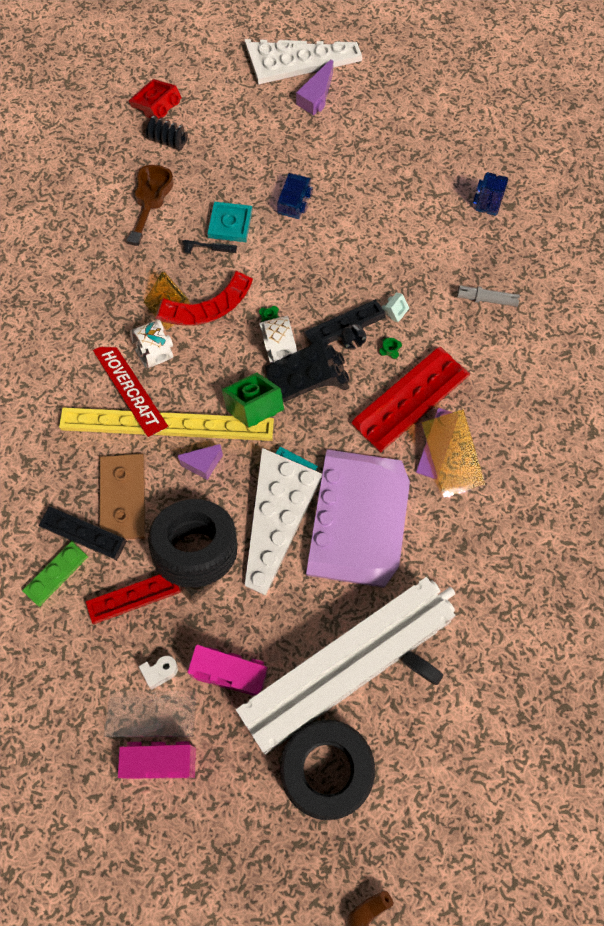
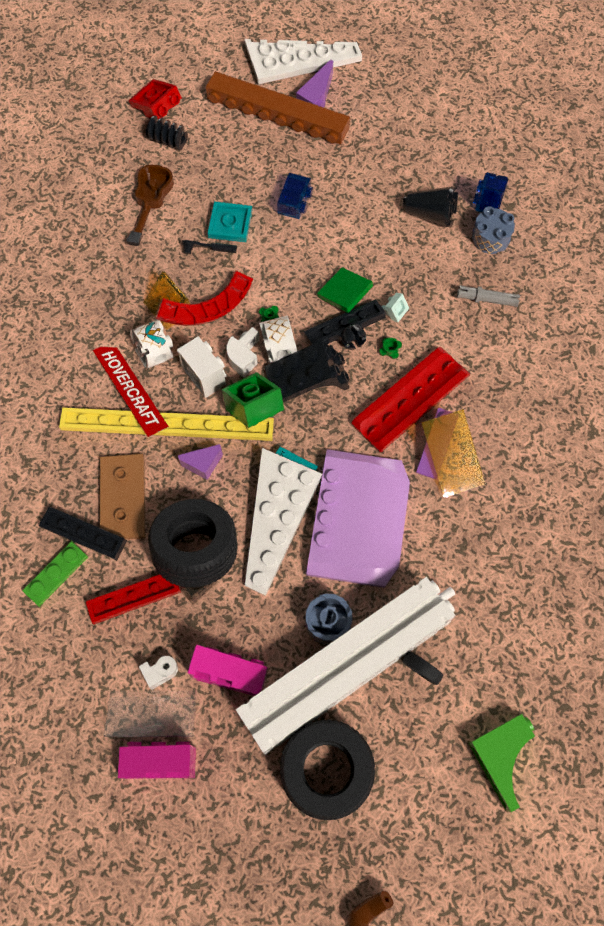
none -> white brick [177,336,226,398]
none -> dark orange brick [206,71,350,145]
none -> white brick [227,327,259,378]
none -> sand blue brick [306,594,352,645]
none -> green tile [317,267,373,313]
none -> black cone [403,186,458,227]
none -> bright green arch [468,714,535,812]
none -> sand blue brick [471,206,515,254]

